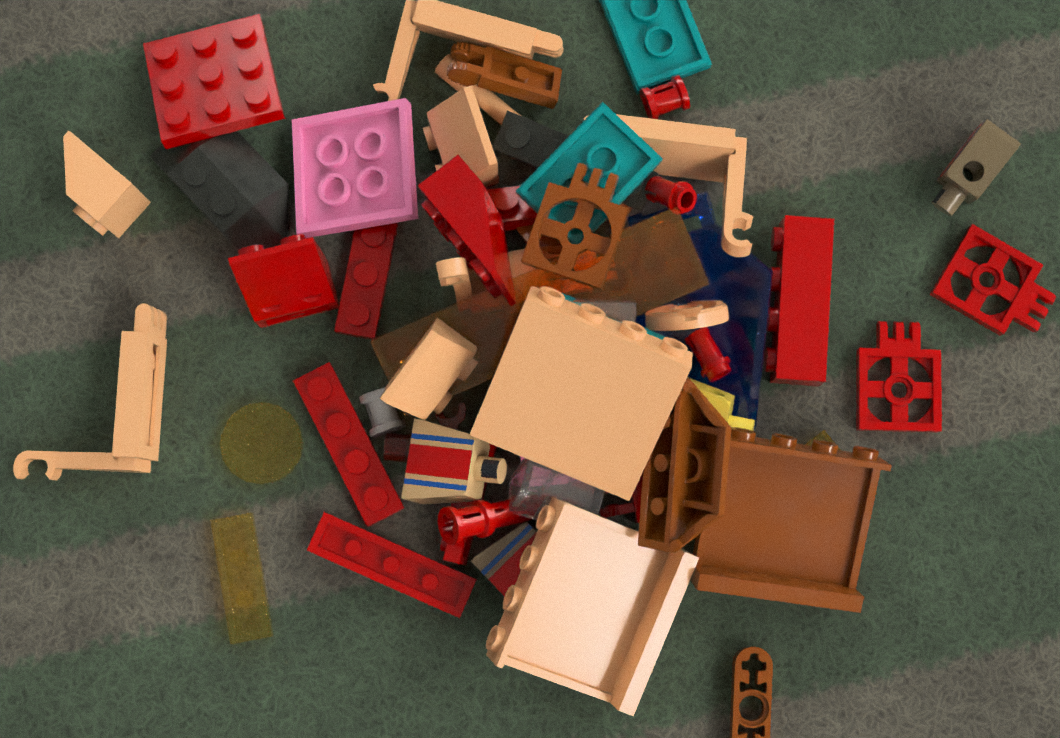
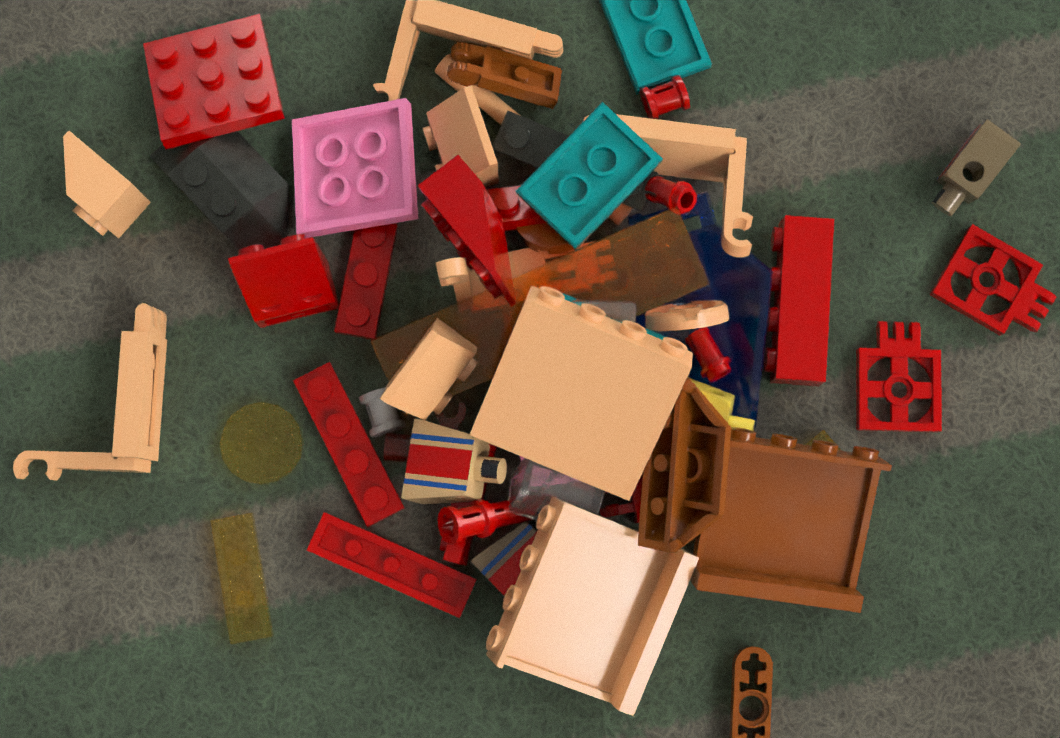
dark orange piece [521,162,630,290] -> none

